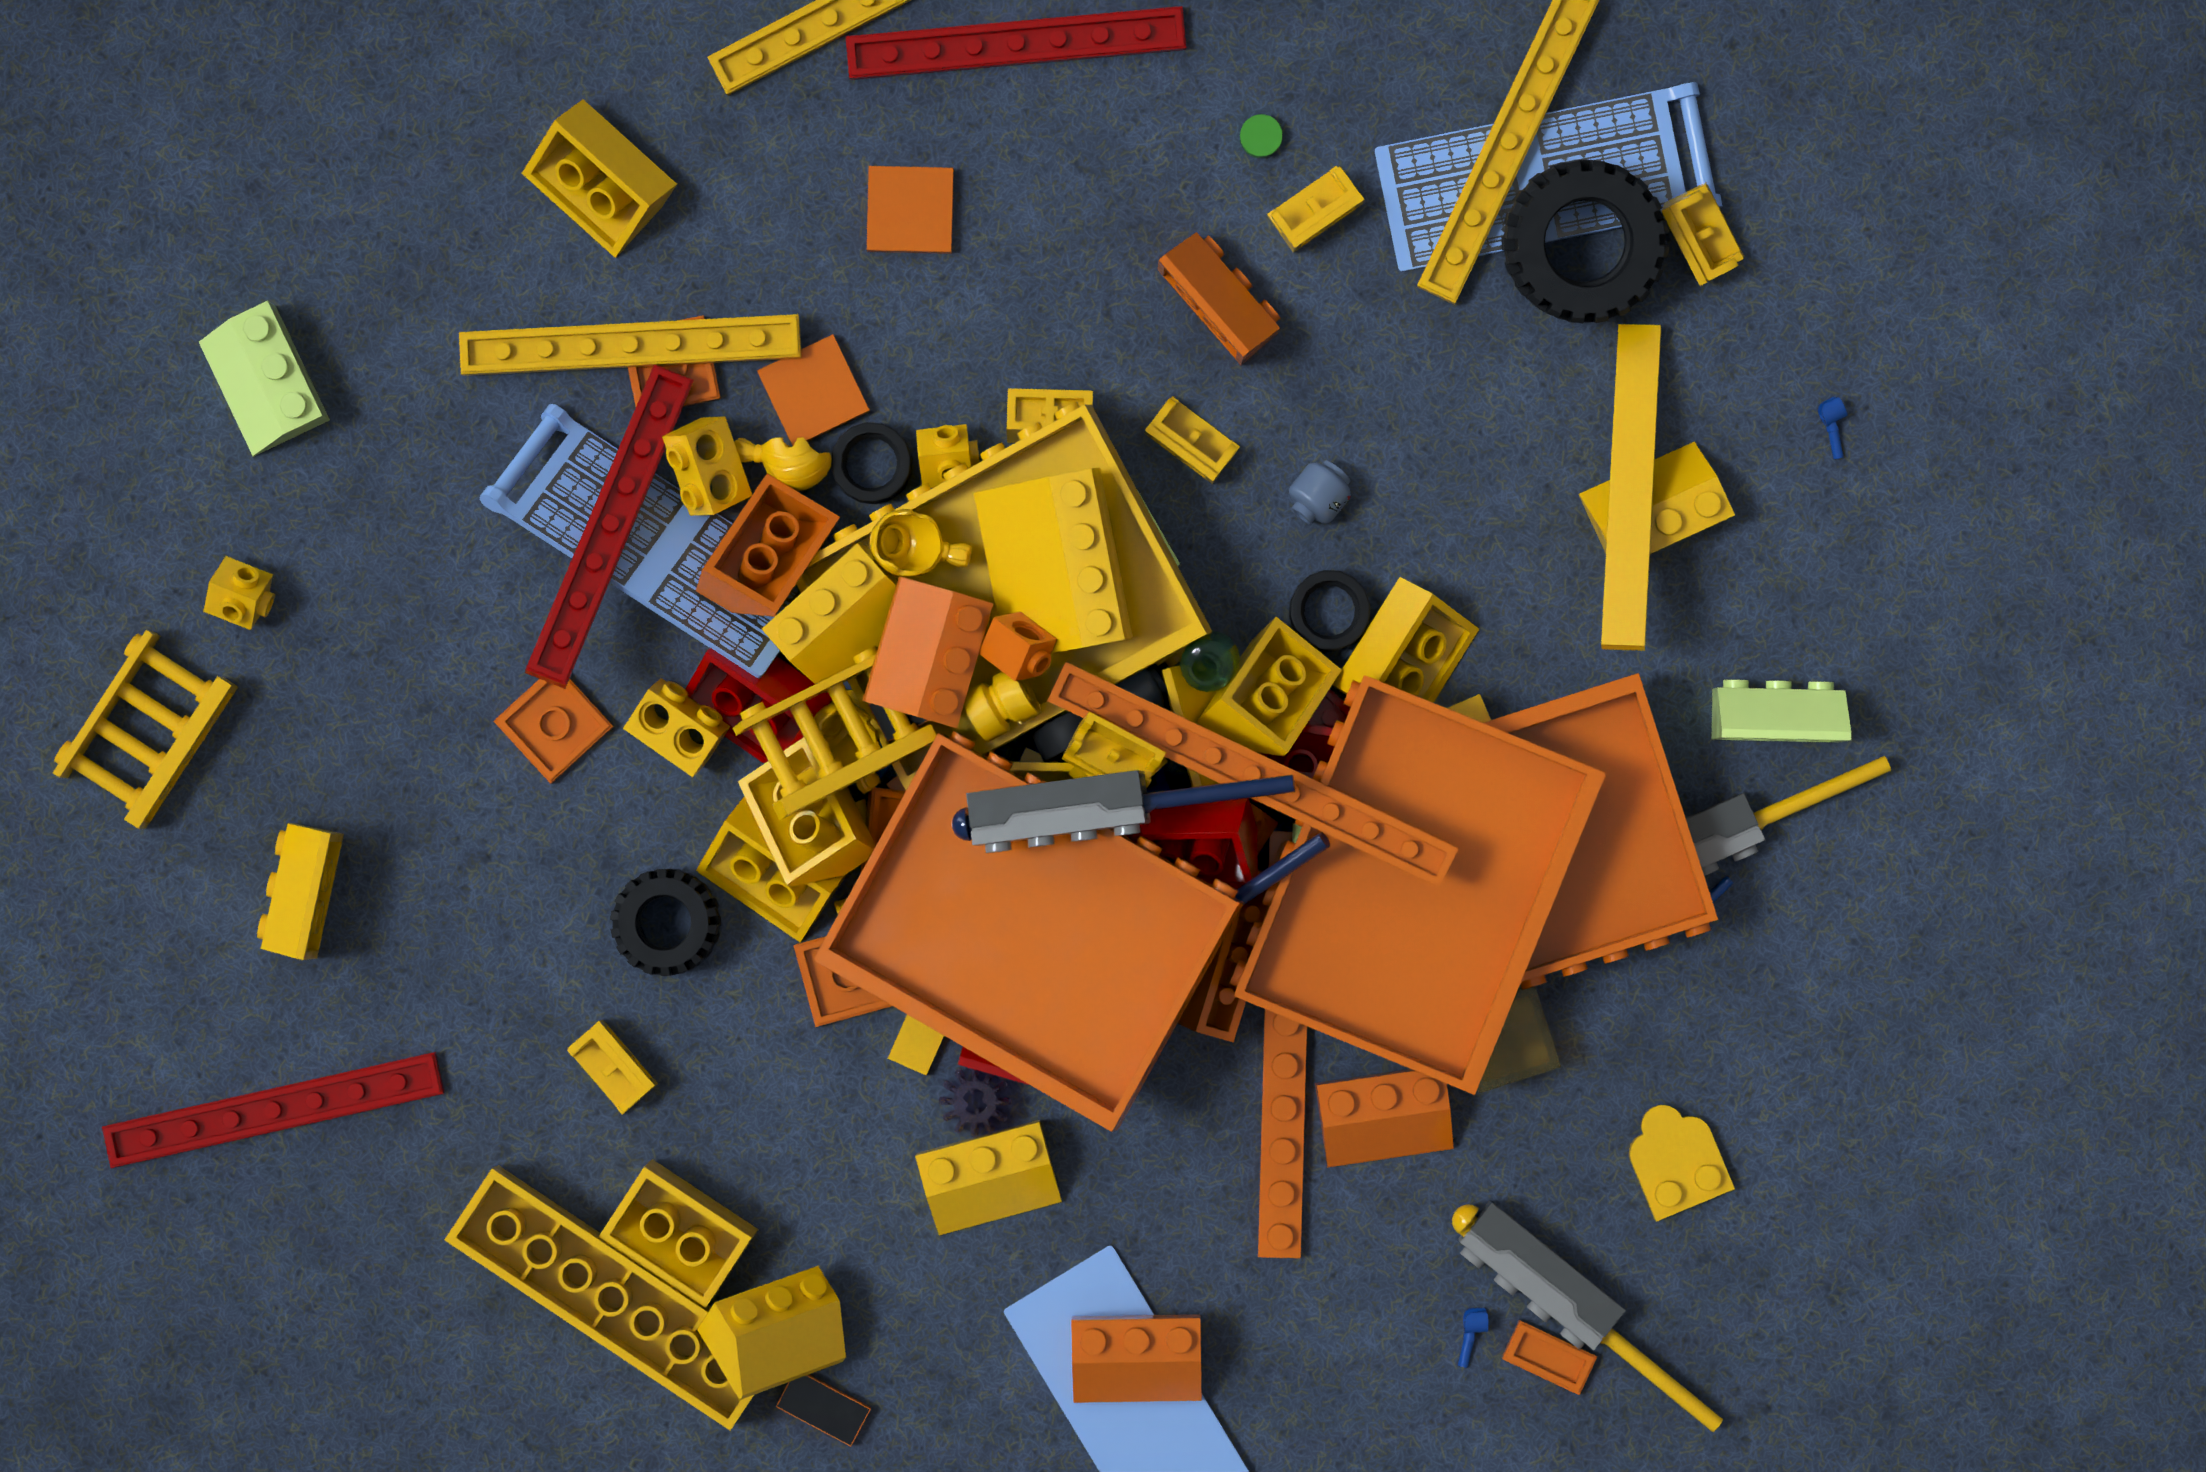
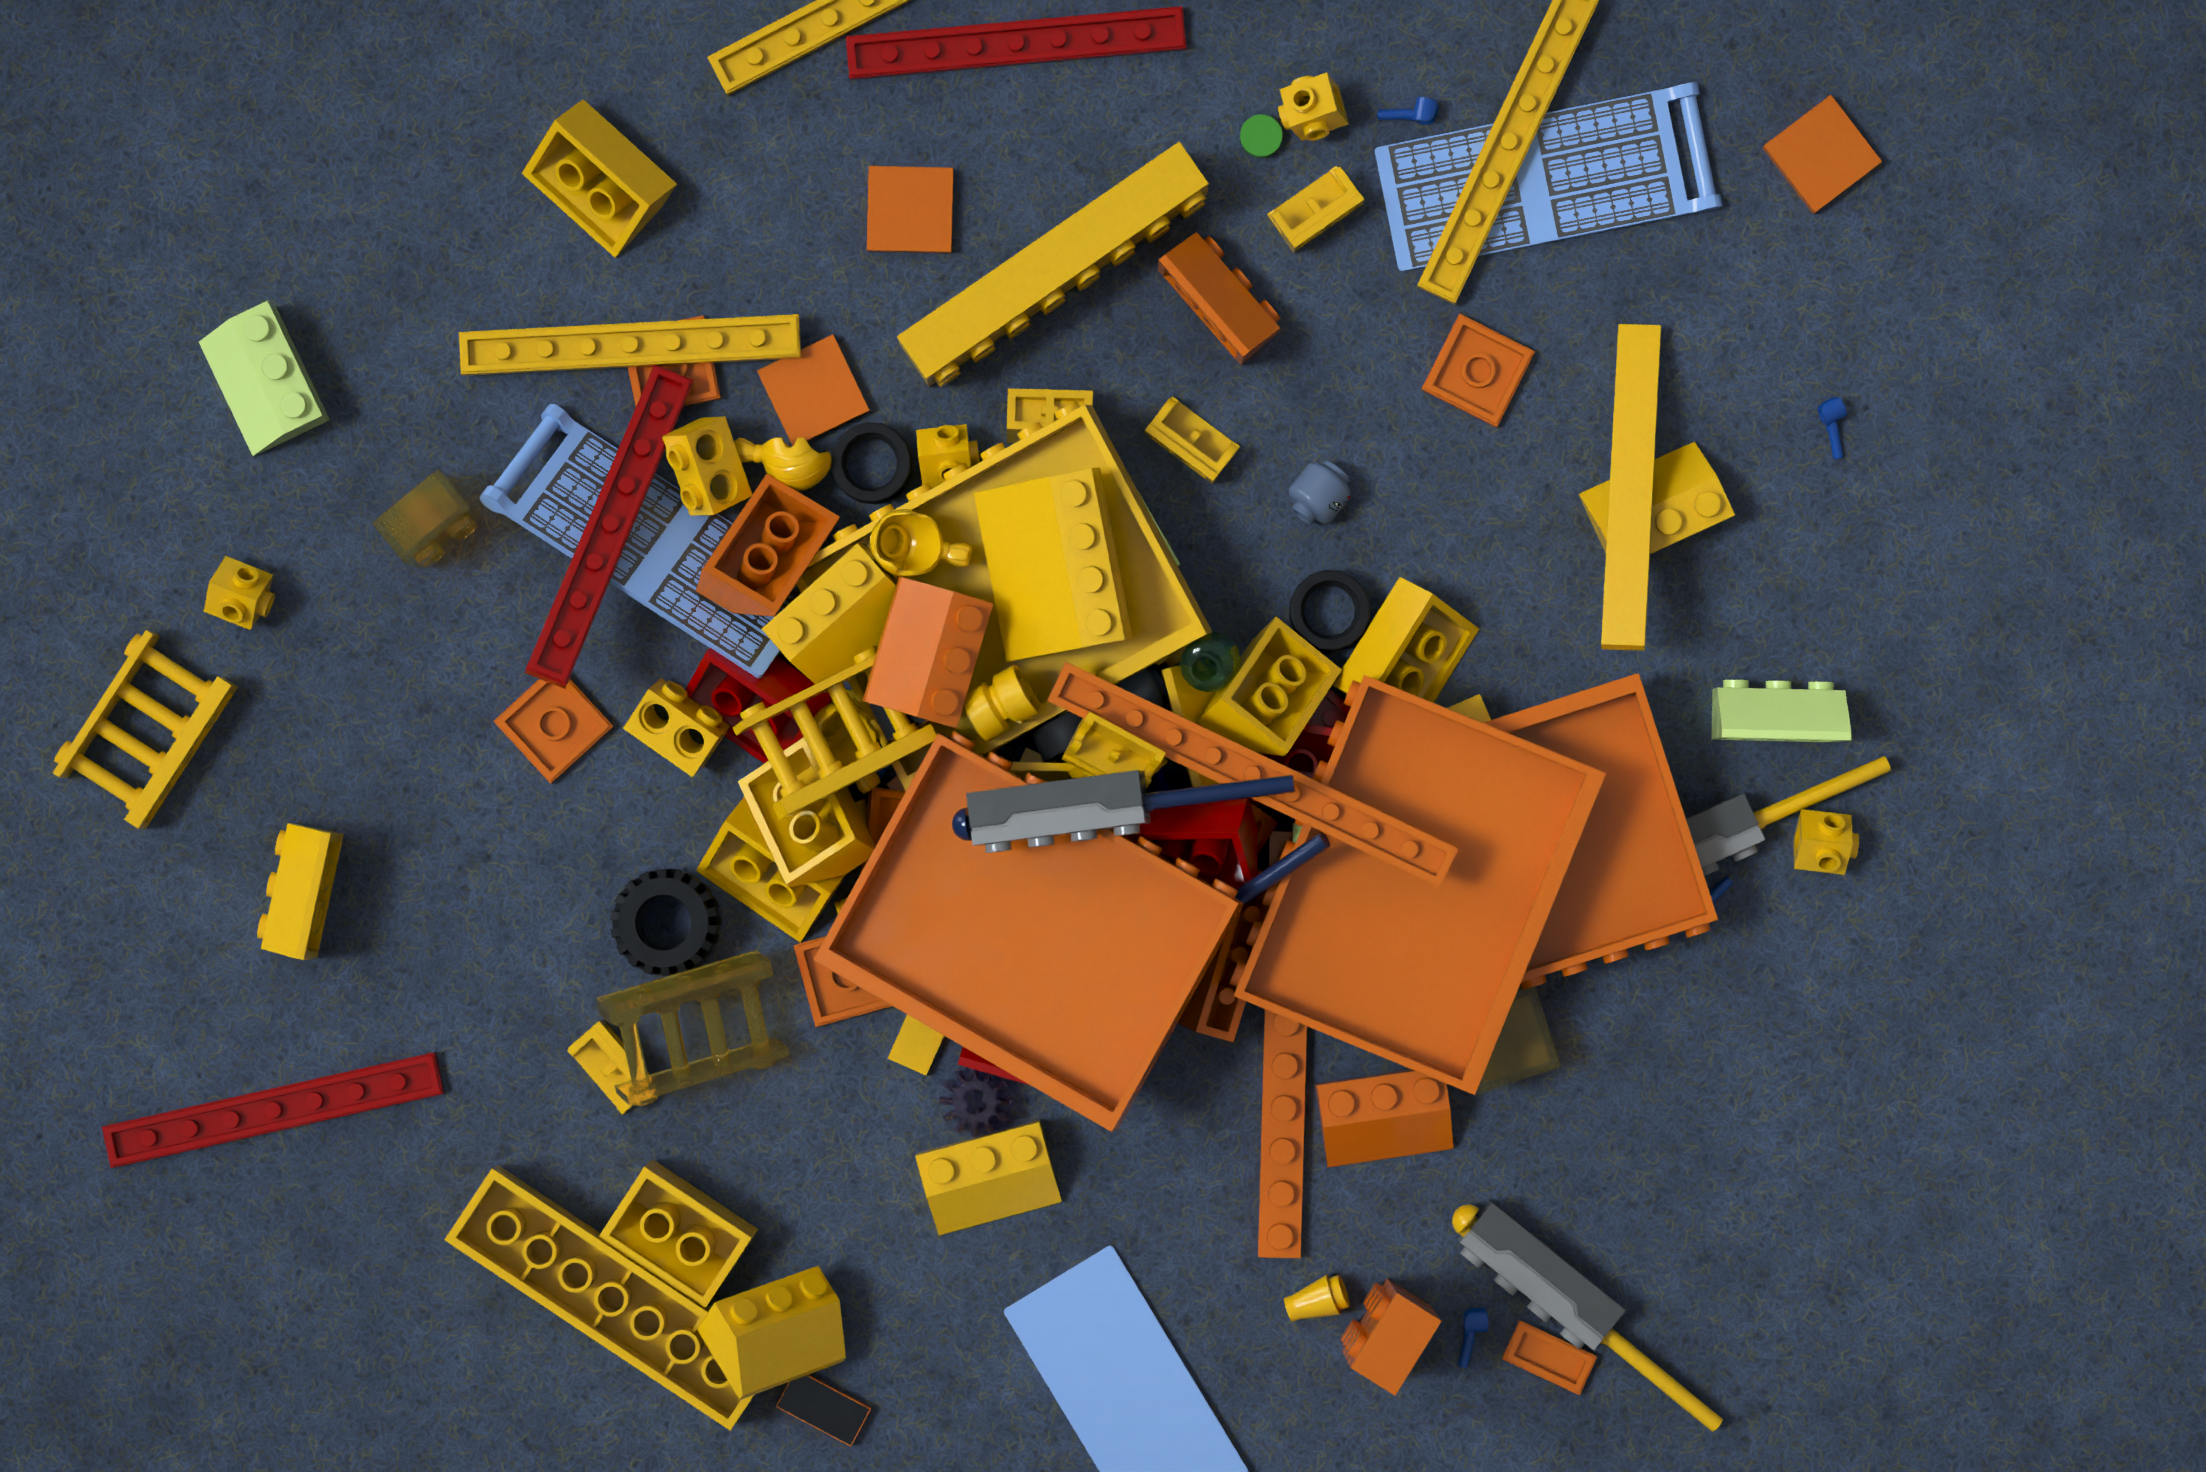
orange brick [979,612,1057,681] -> none
orange slope [1071,1314,1202,1403] -> none
black tyre [1501,159,1669,324] -> none
yellow plate [1629,1105,1735,1222] -> none
yellow hinge [1661,182,1745,286] -> none
none -> clear yellow brick [372,469,482,568]
none -> clear yellow fence [596,950,790,1106]
none -> yellow brick [897,141,1209,388]
none -> yellow brick [1278,72,1349,141]
none -> yellow cone [1284,1274,1350,1322]
none -> orange brick [1340,1278,1442,1396]
none -> blue hand [1377,97,1439,125]
none -> orange tile [1421,313,1535,428]
none -> orange tile [1762,95,1882,214]
none -> yellow brick [1793,809,1859,875]

